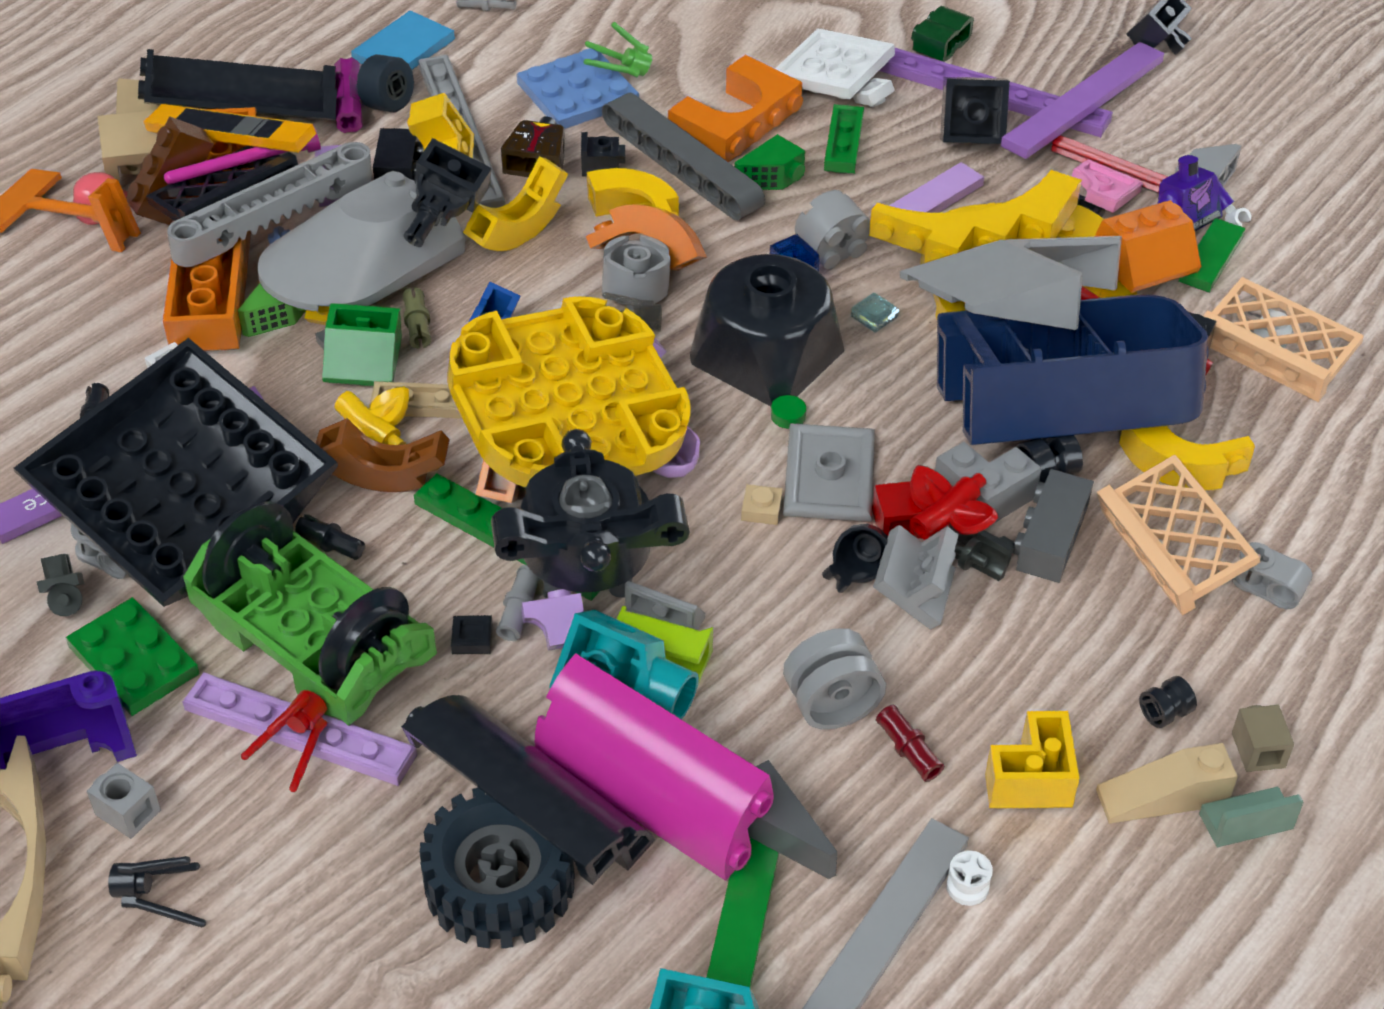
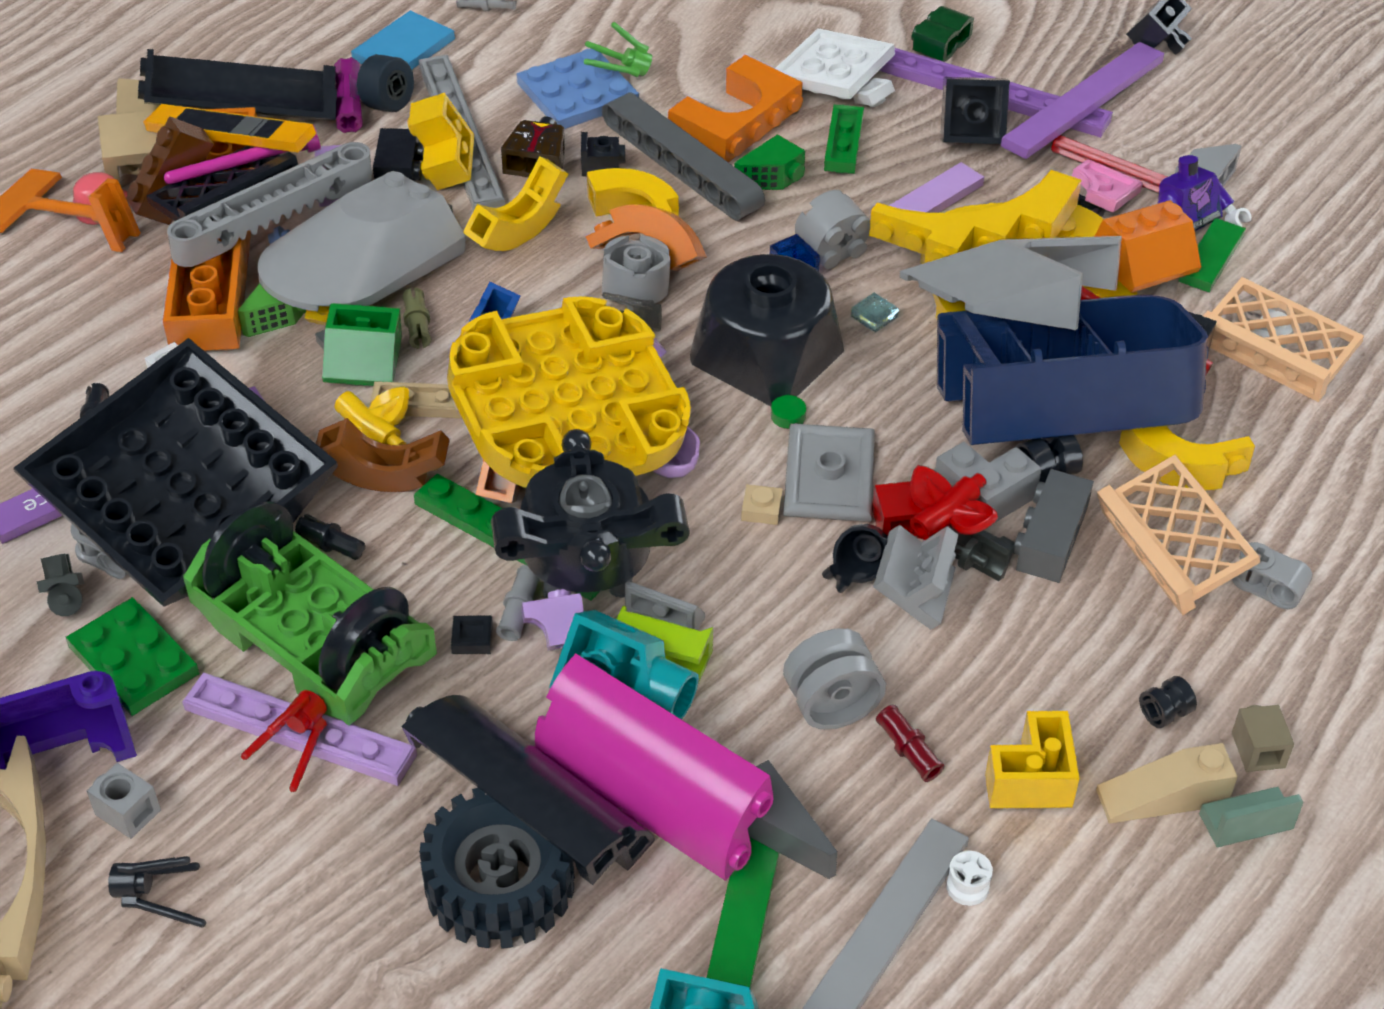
black brick [403,138,492,247] -> none

